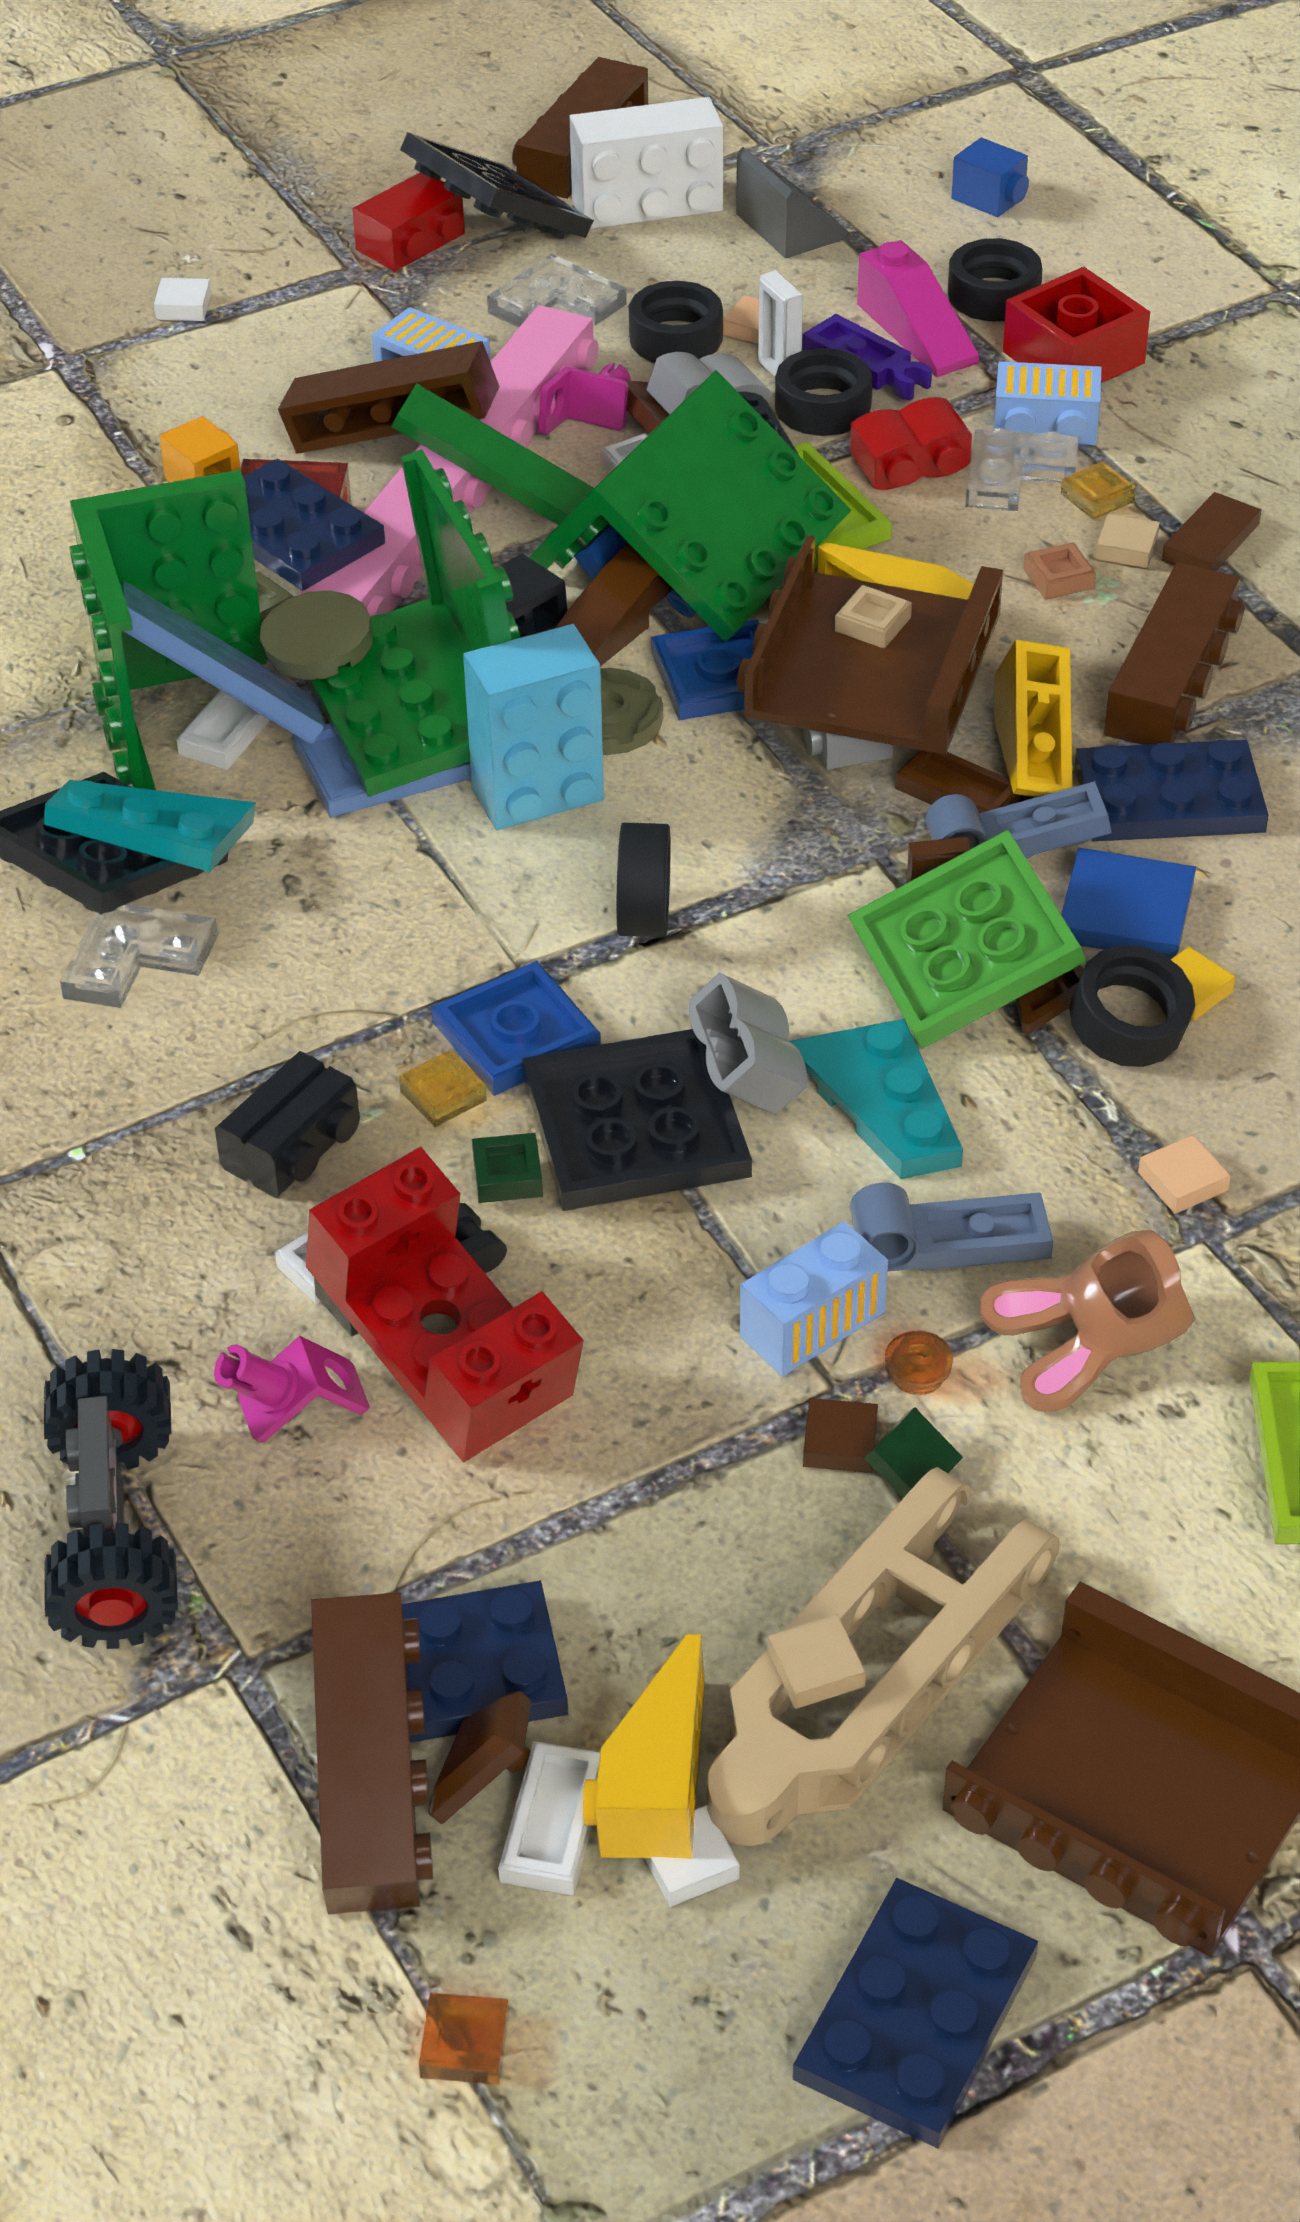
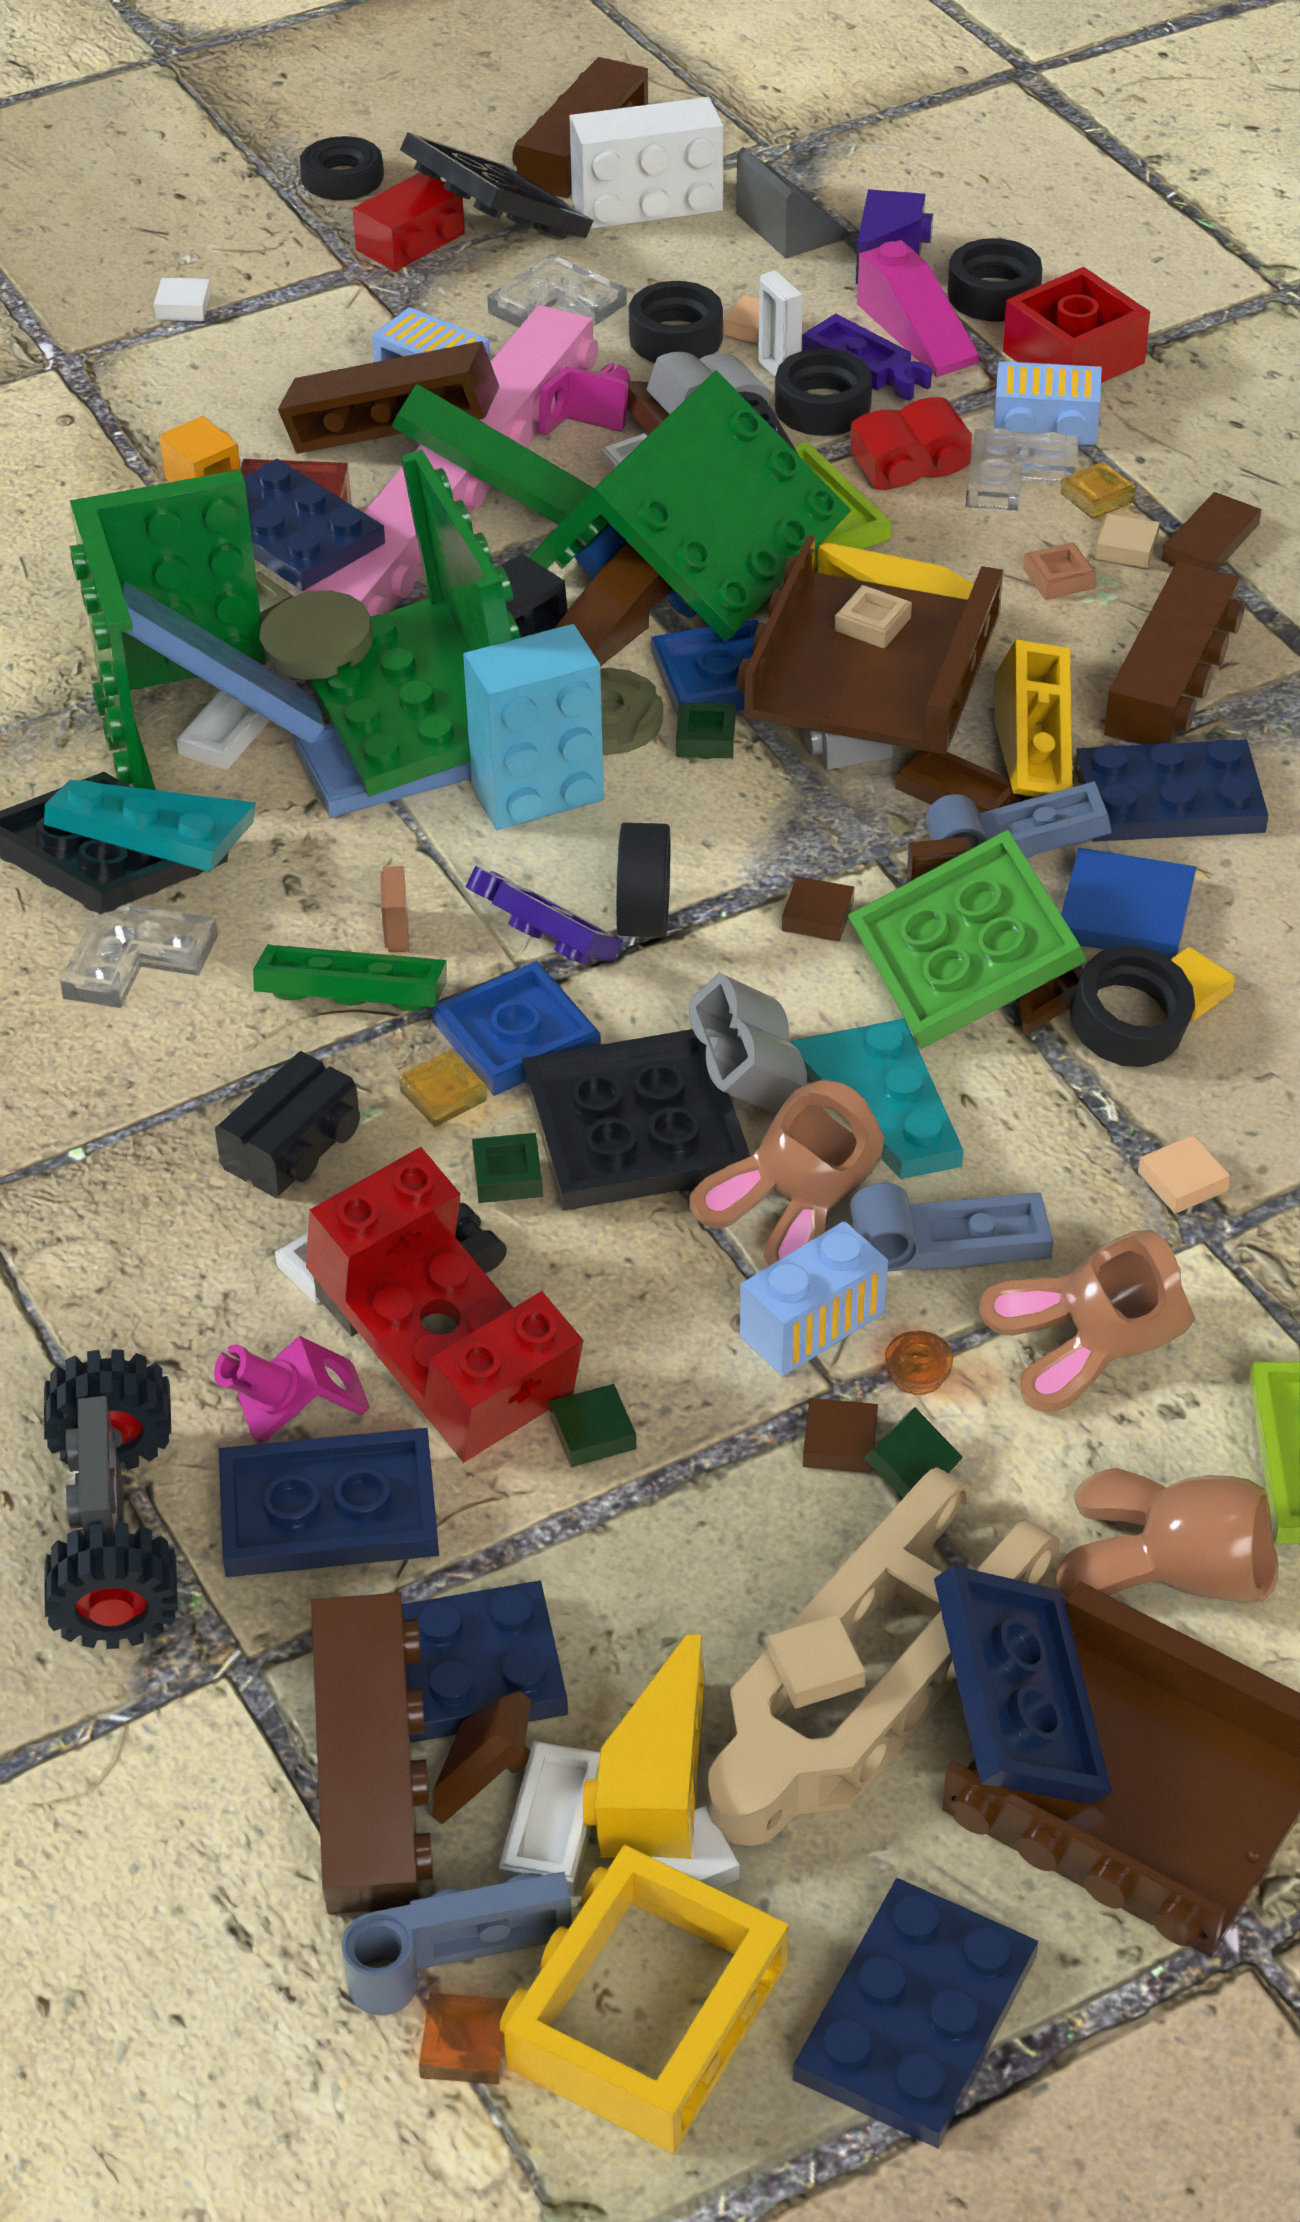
blue brick [951,137,1029,218] -> none
none -> dark blue plate [219,1428,439,1577]
none -> green plate [253,944,447,1011]
none -> black tyre [300,136,384,200]
none -> sand blue plate [342,1871,572,2015]
none -> nougat tile [380,866,409,952]
none -> dark purple plate [465,866,623,965]
none -> yellow window [500,1844,789,2155]
none -> dark green tile [549,1384,637,1467]
none -> dark green plate [676,703,736,759]
none -> nougat piece [690,1080,885,1268]
none -> reddish brown tile [782,876,855,941]
none -> dark purple slope [856,189,934,284]
none -> dark blue plate [934,1565,1112,1805]
none -> nougat piece [1056,1468,1278,1602]

